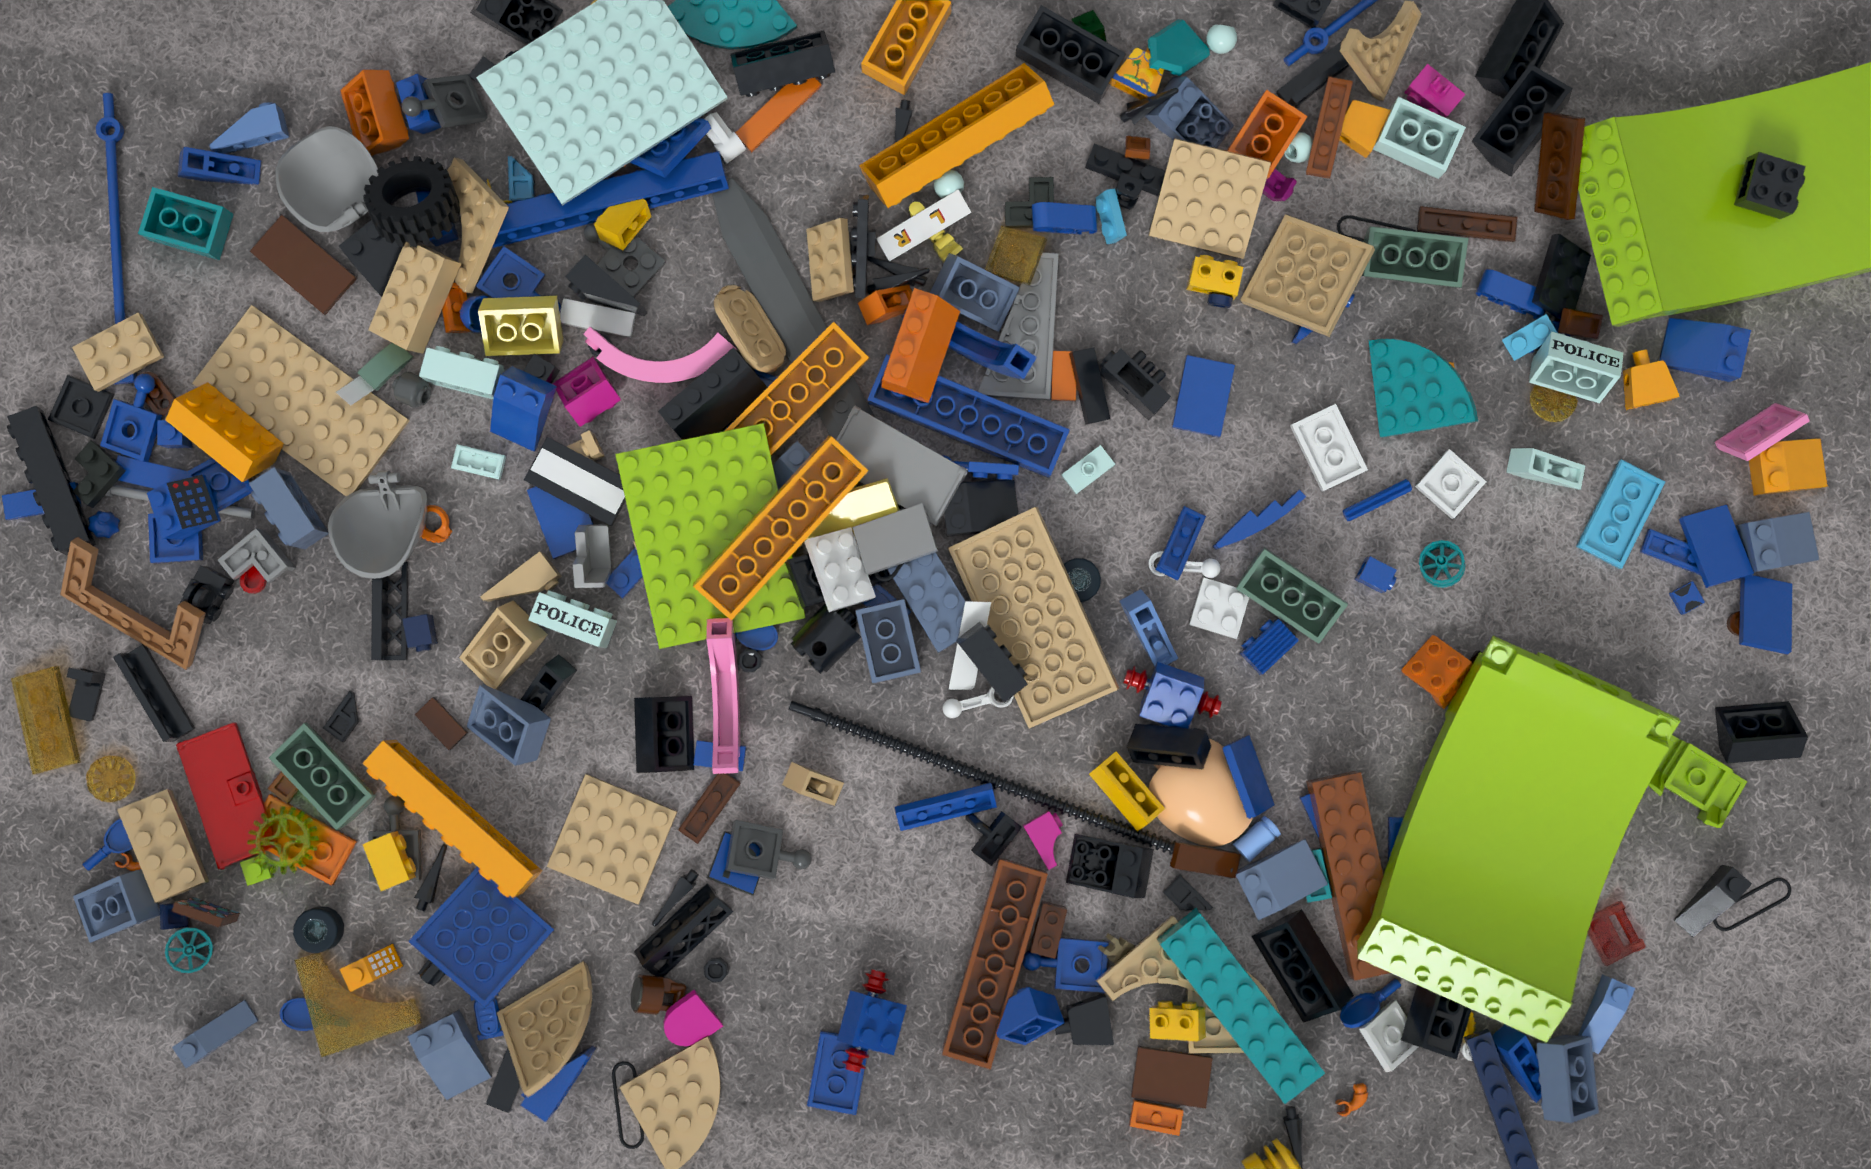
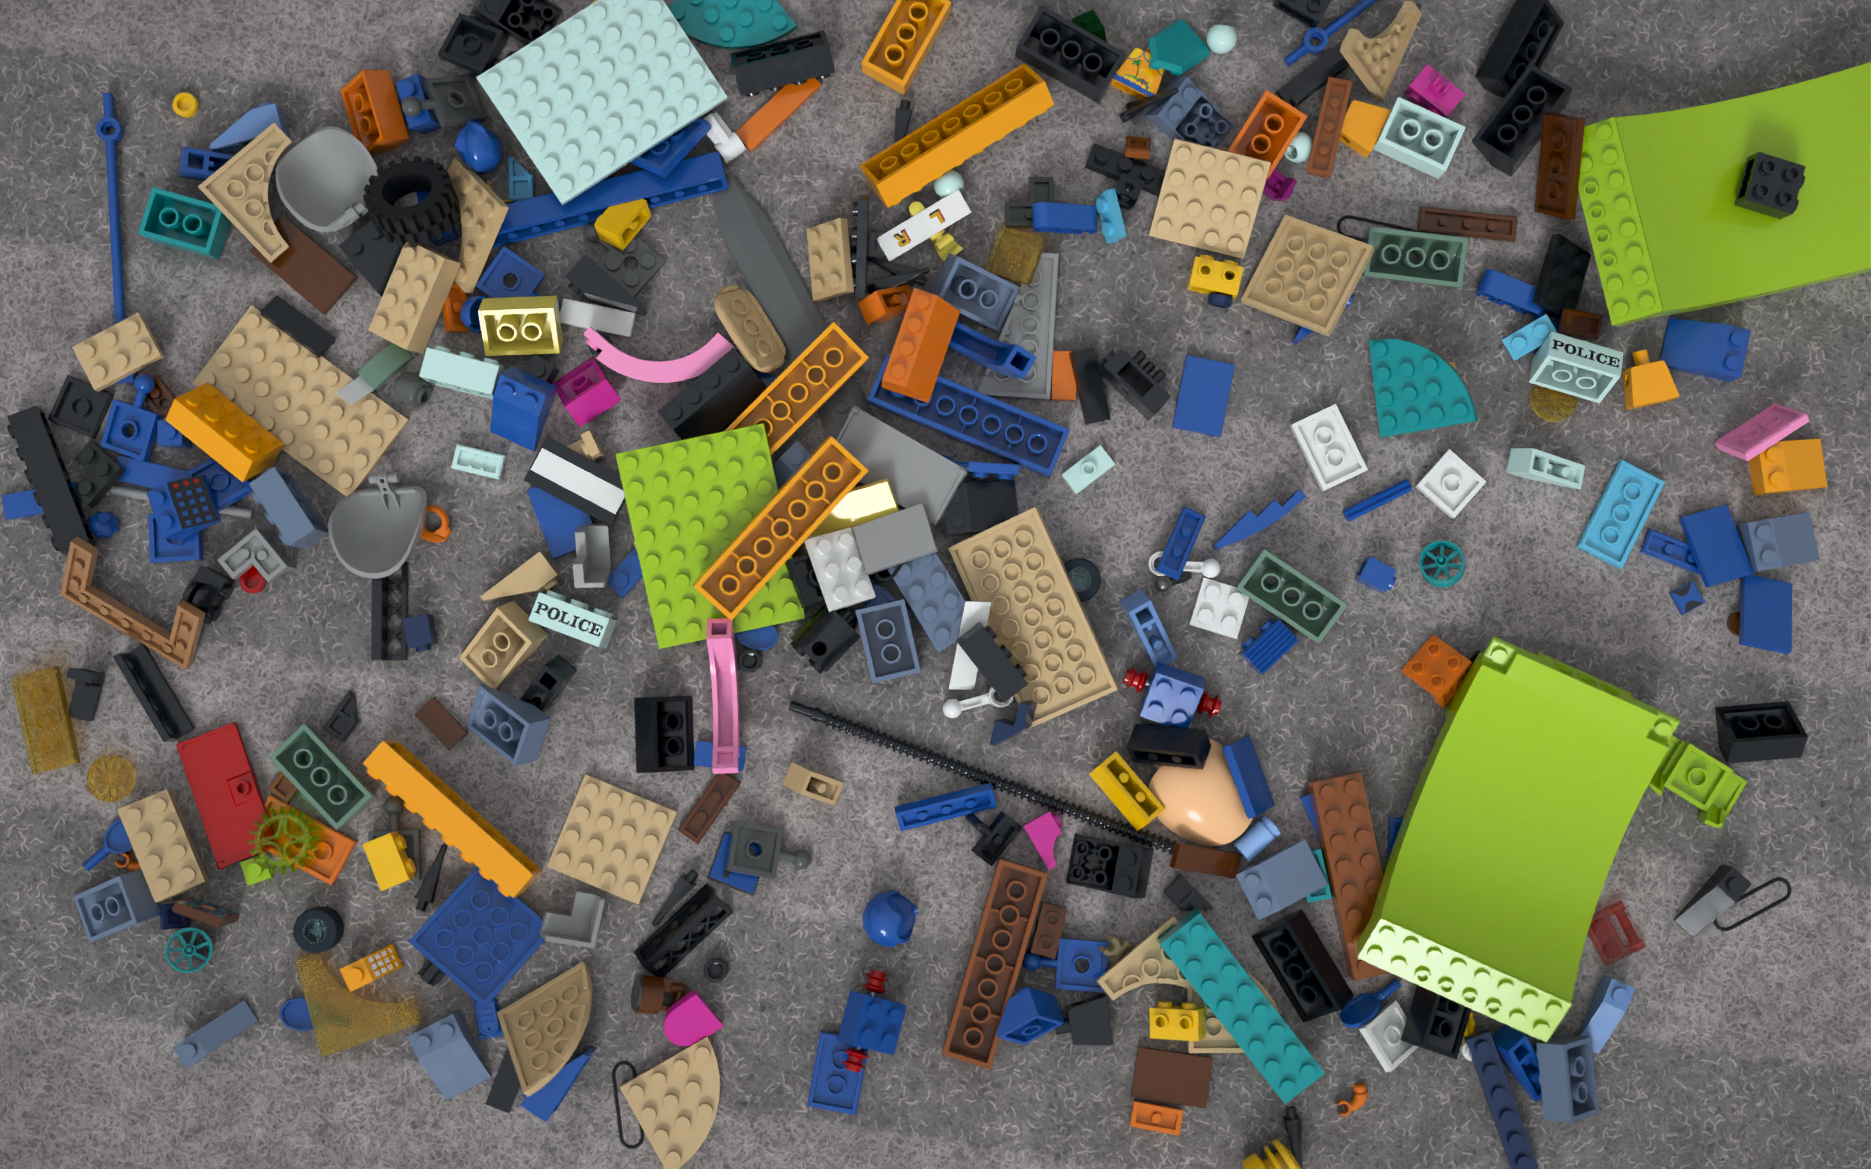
none -> yellow tile [172,92,199,118]
none -> tan plate [198,123,292,264]
none -> black tile [260,295,336,358]
none -> black plate [438,13,507,75]
none -> blue helmet [455,119,503,175]
none -> light grey panel [539,890,605,948]
none -> blue helmet [862,890,918,947]
none -> dark blue slope [990,700,1037,746]
none -> flat silver piece [1154,572,1192,592]

